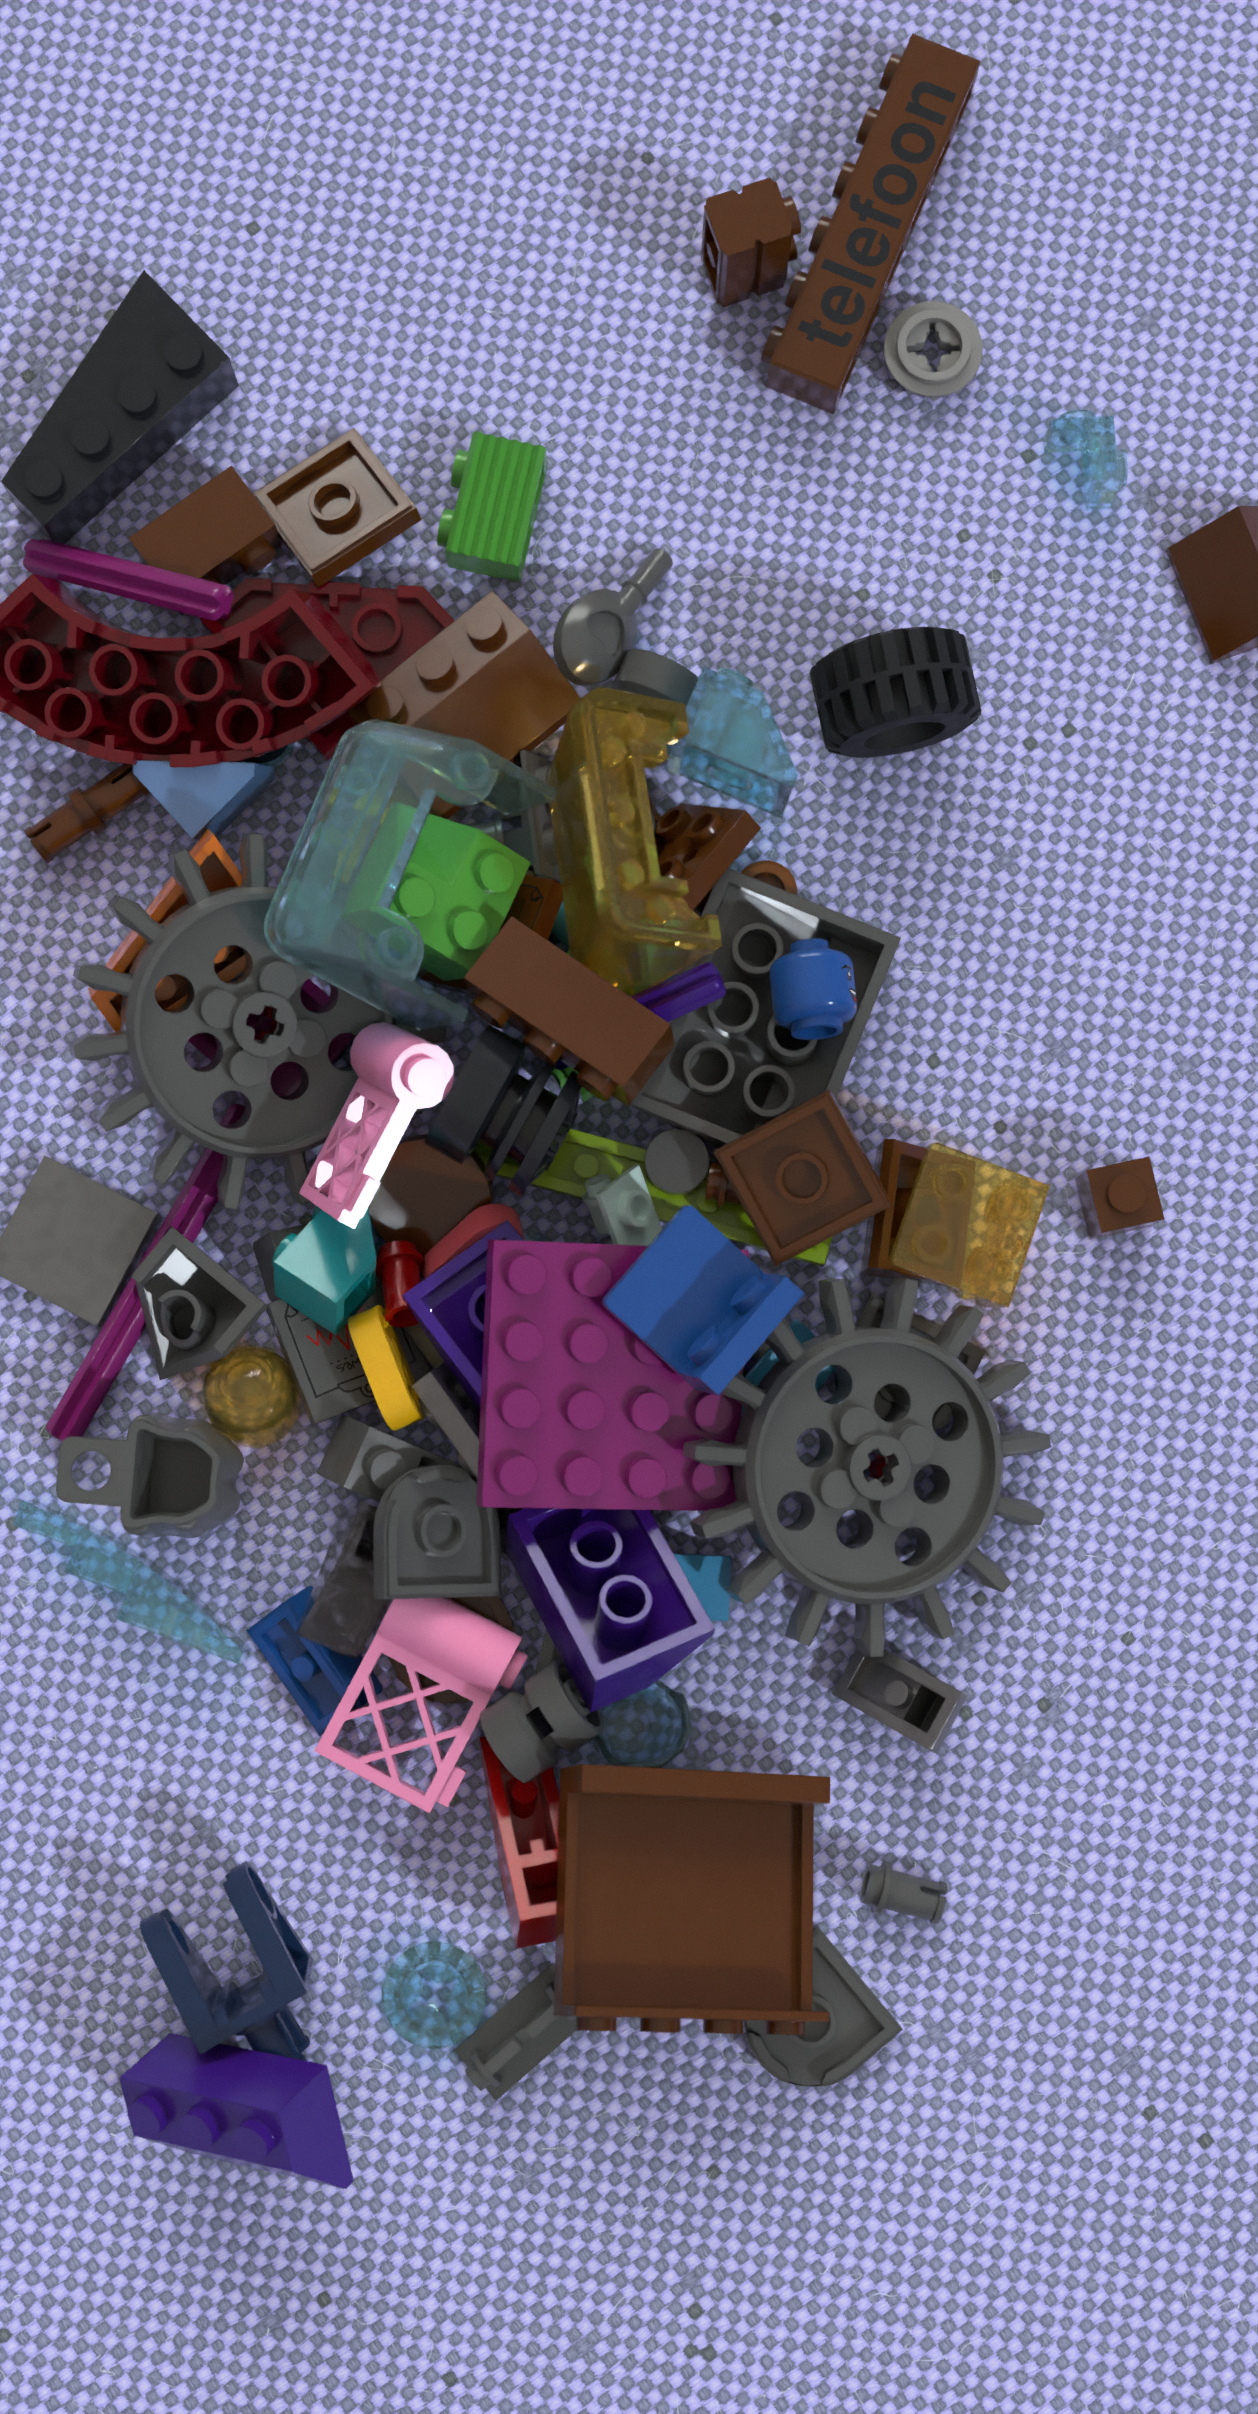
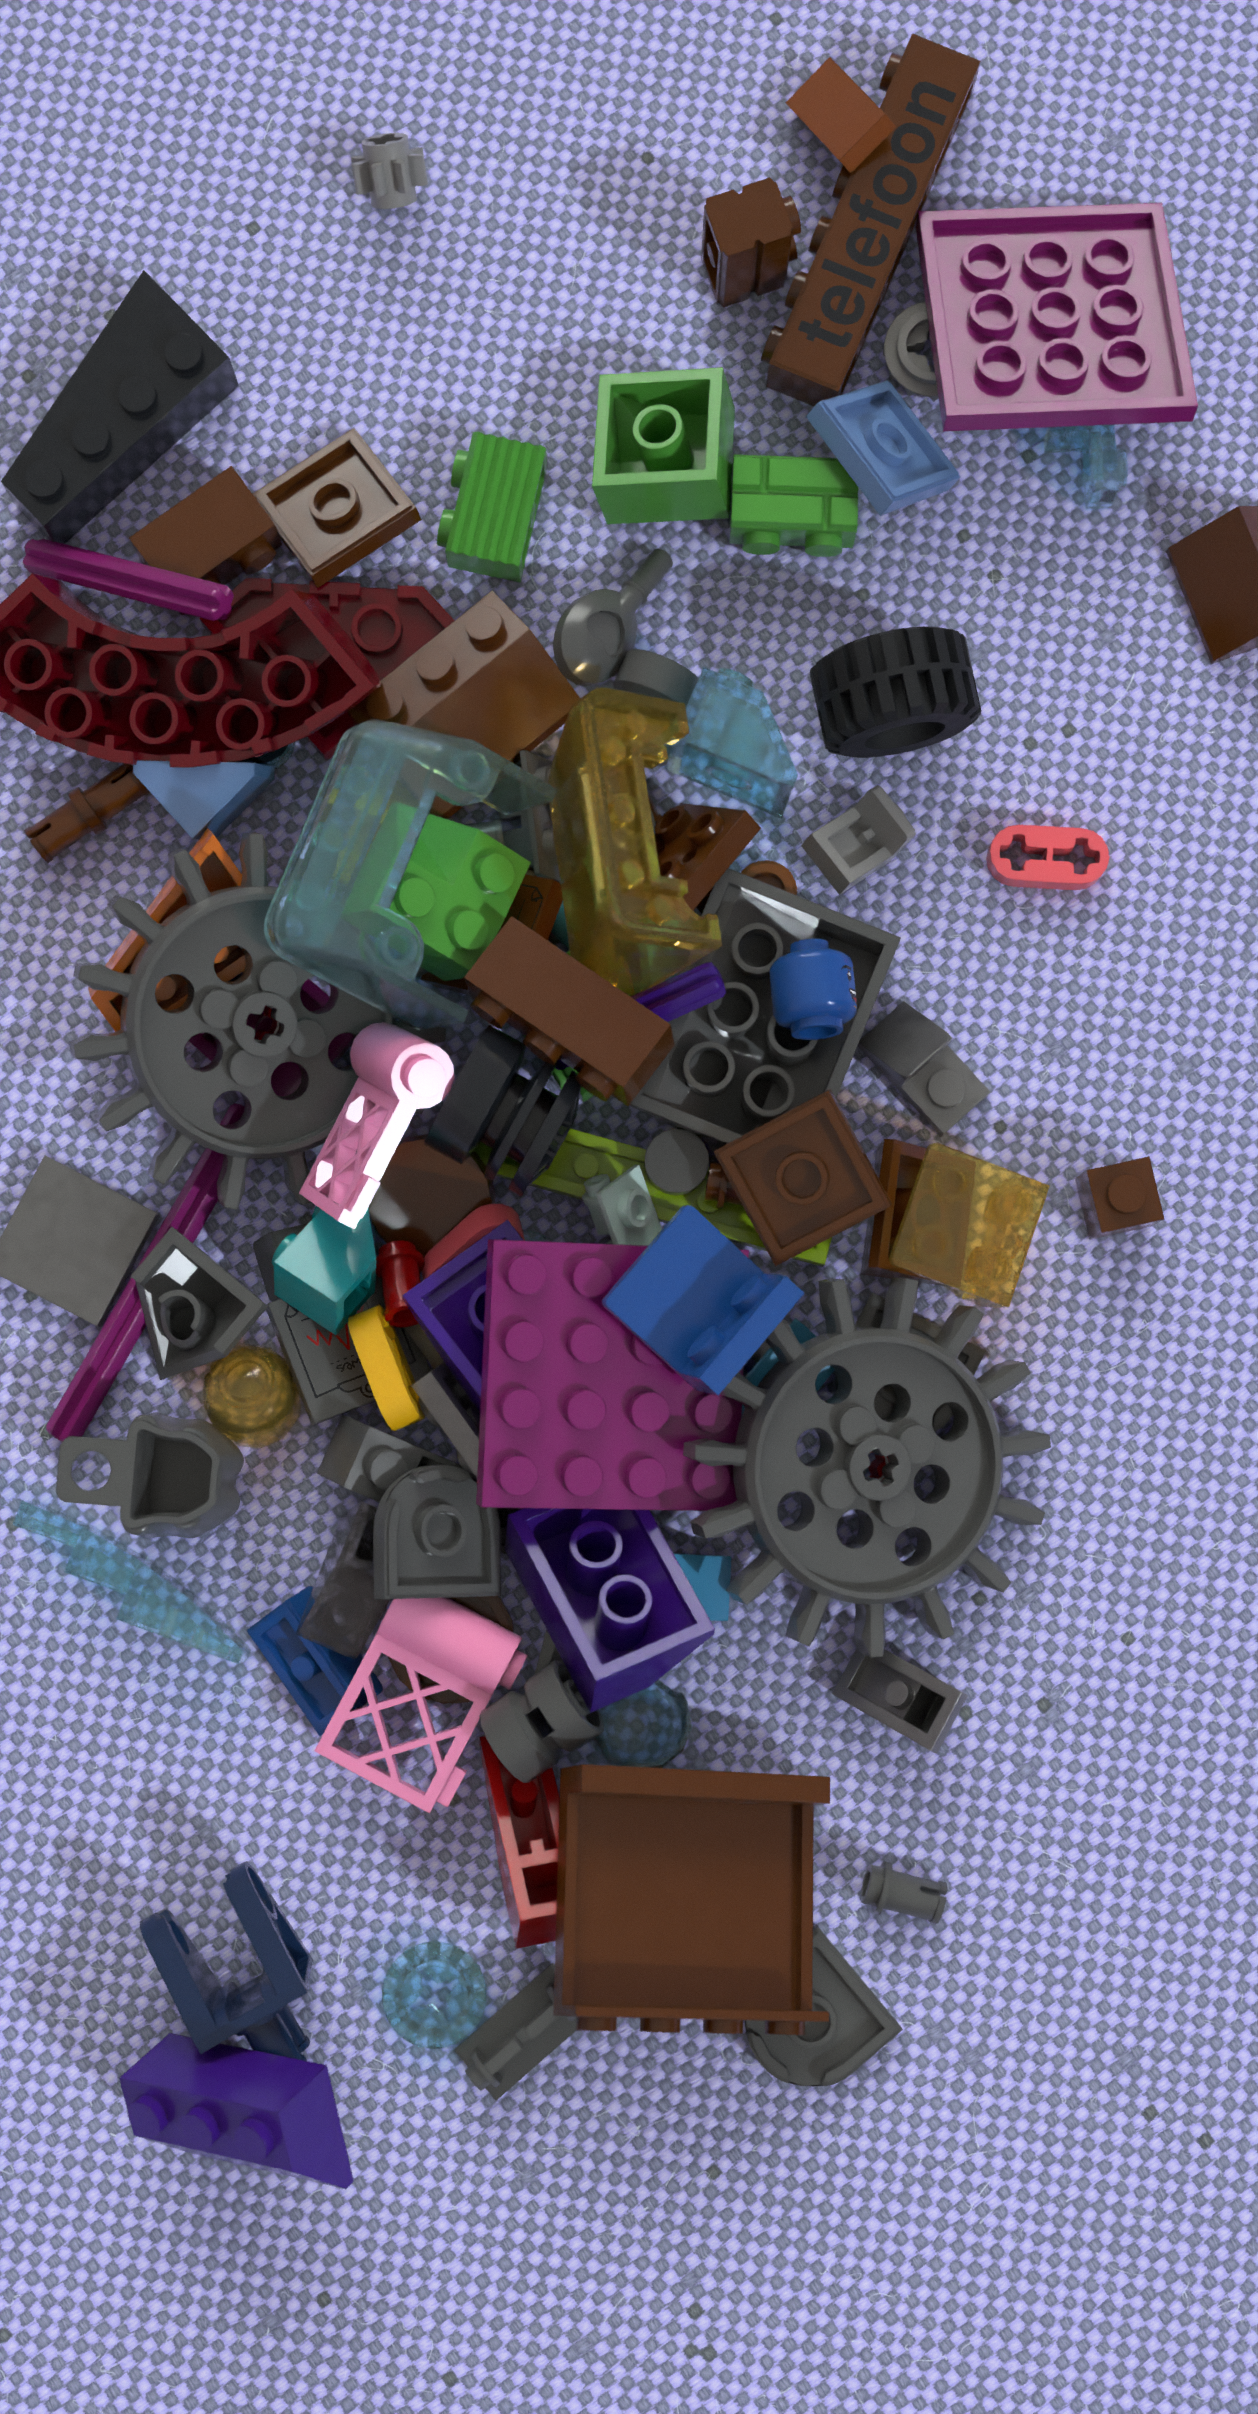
none -> light grey gear [351,133,428,209]
none -> bright green slope [592,367,735,524]
none -> bright green brick [729,454,859,557]
none -> dark orange tile [786,57,896,173]
none -> light grey bracket [801,785,916,895]
none -> medium blue tile [805,380,961,516]
none -> flat silver slope [858,1001,990,1137]
none -> plate [915,202,1198,432]
none -> coral beam [986,825,1110,890]

